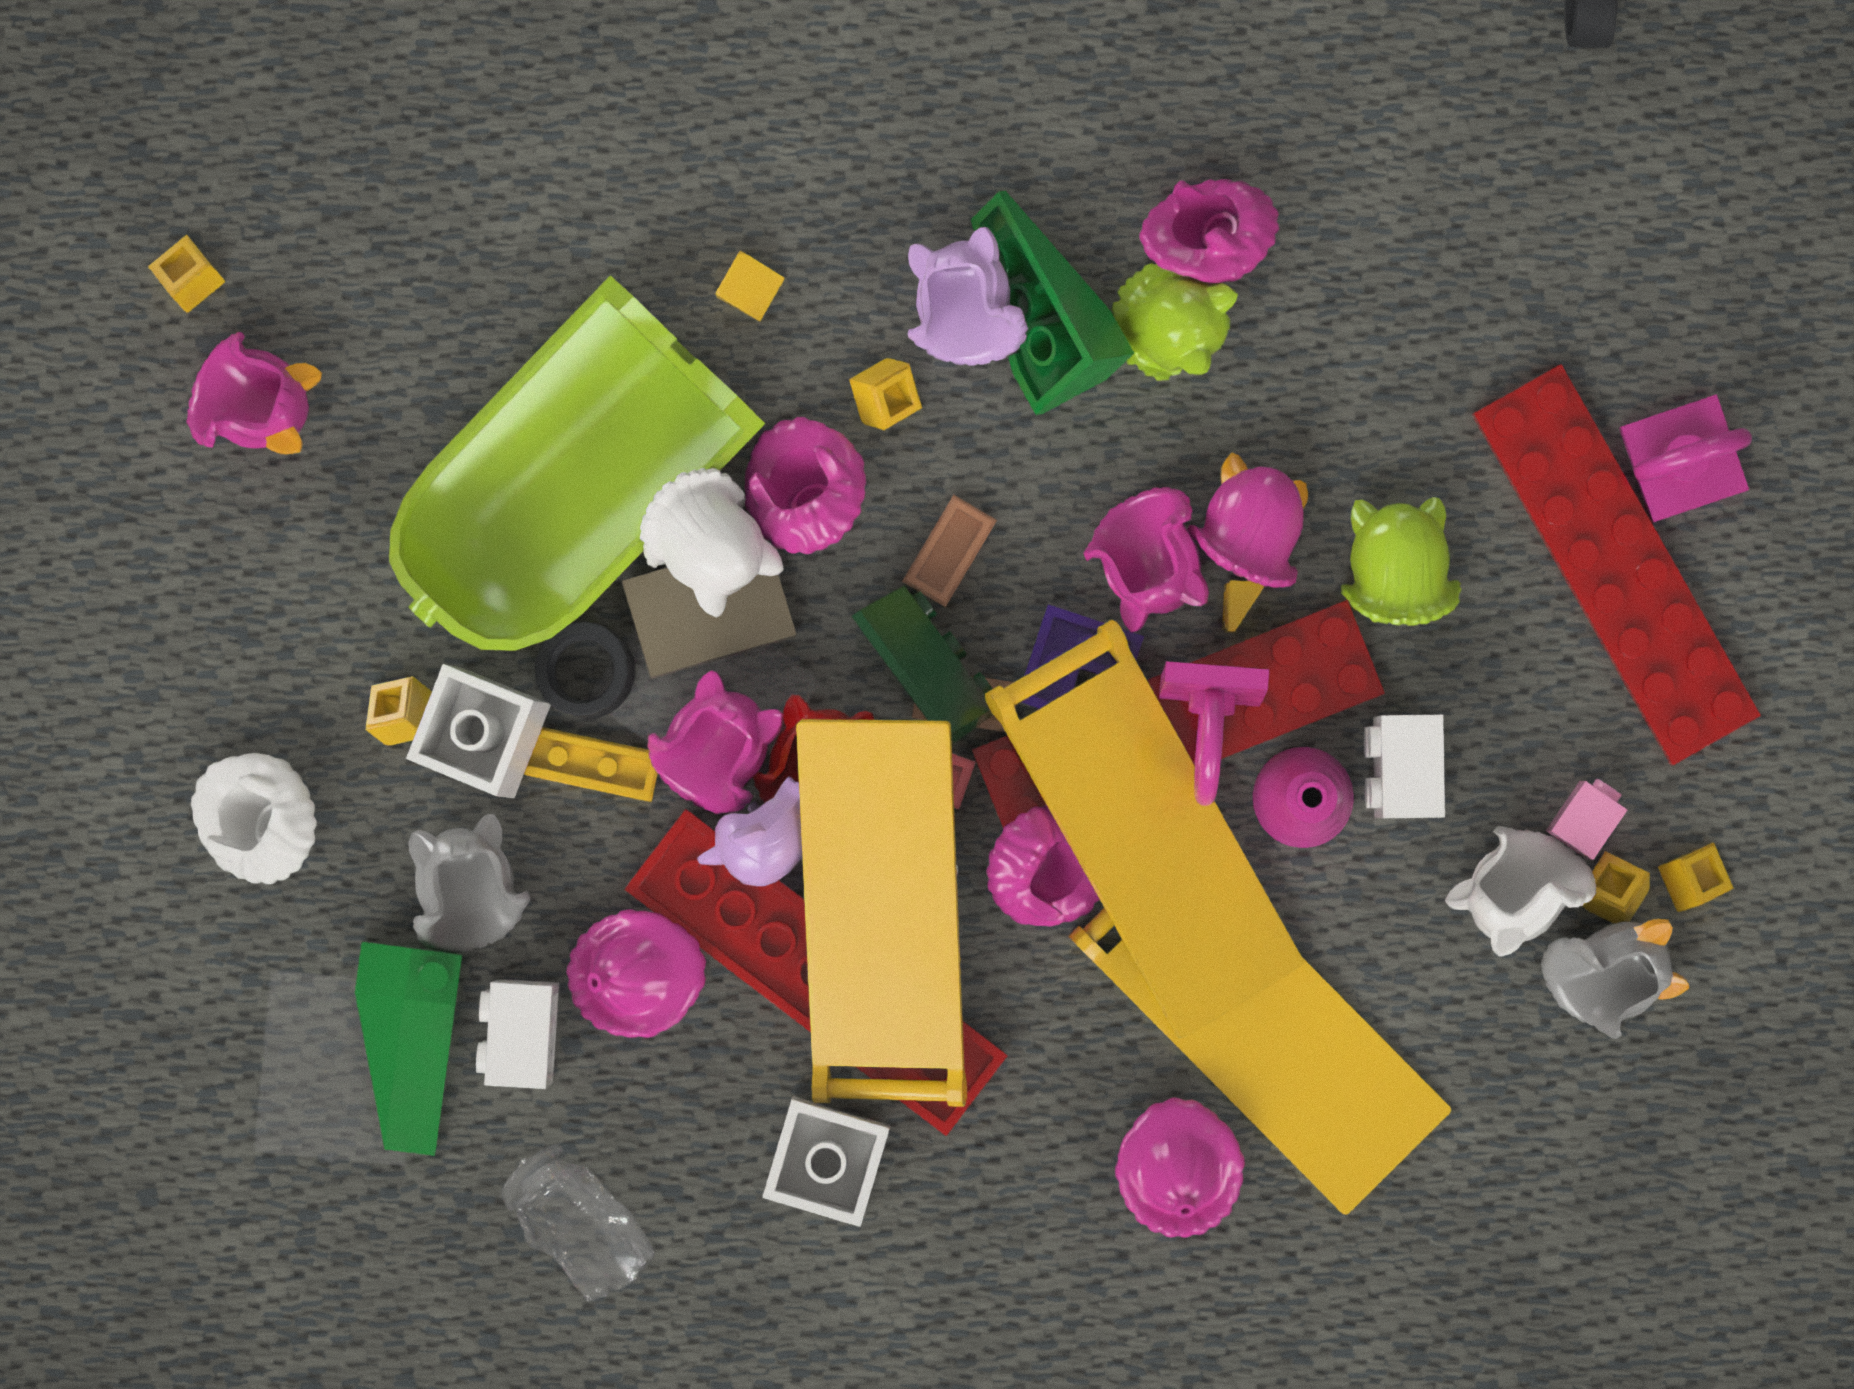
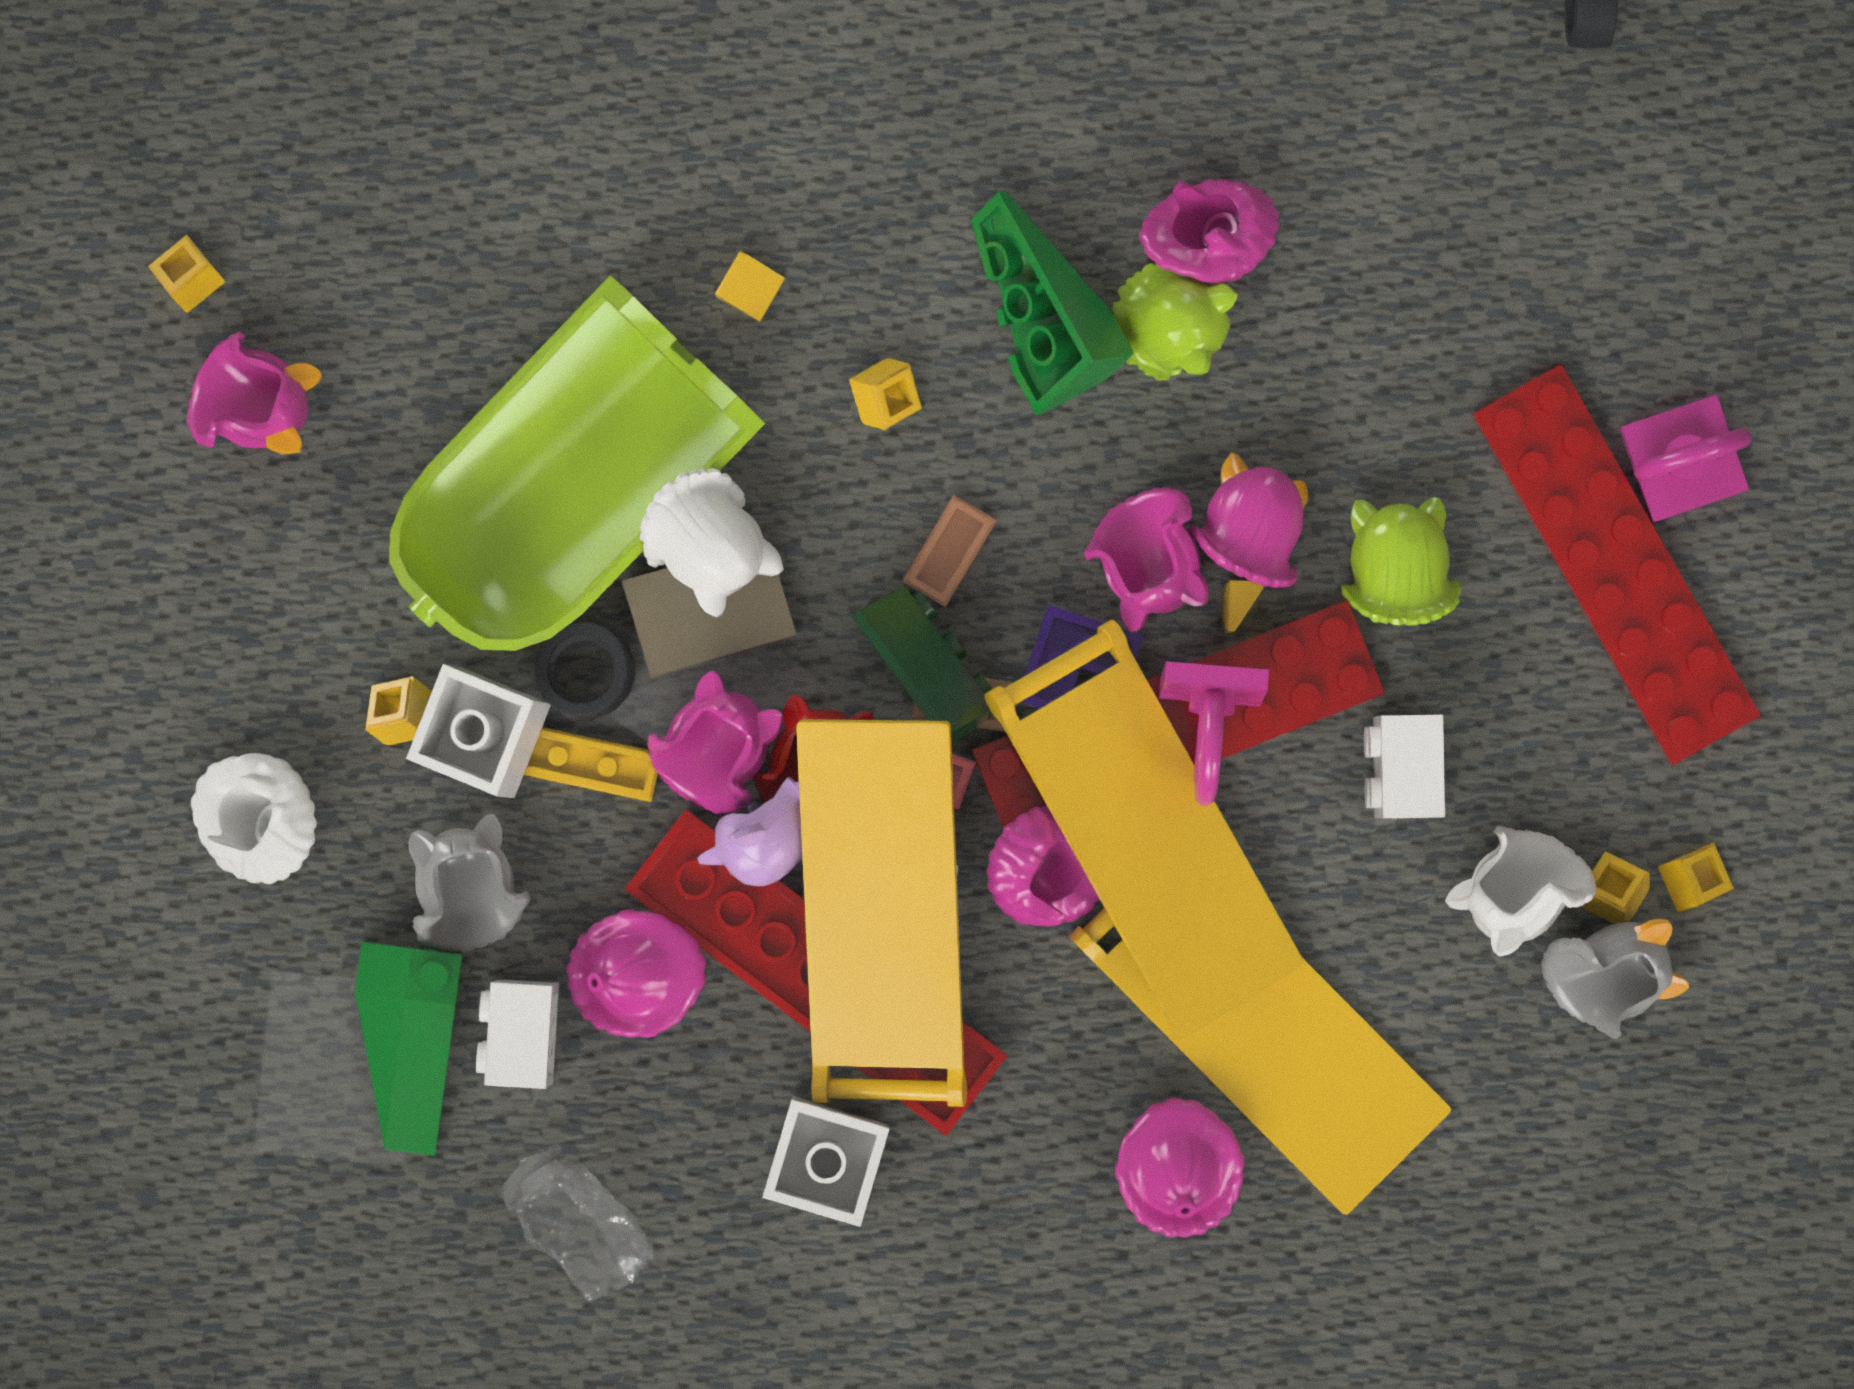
dark pink piece [744,417,866,554] -> none
lavender hair [908,227,1028,366] -> none
dark pink cone [1252,747,1354,848] -> none
bright pink brick [1546,779,1627,860] -> none

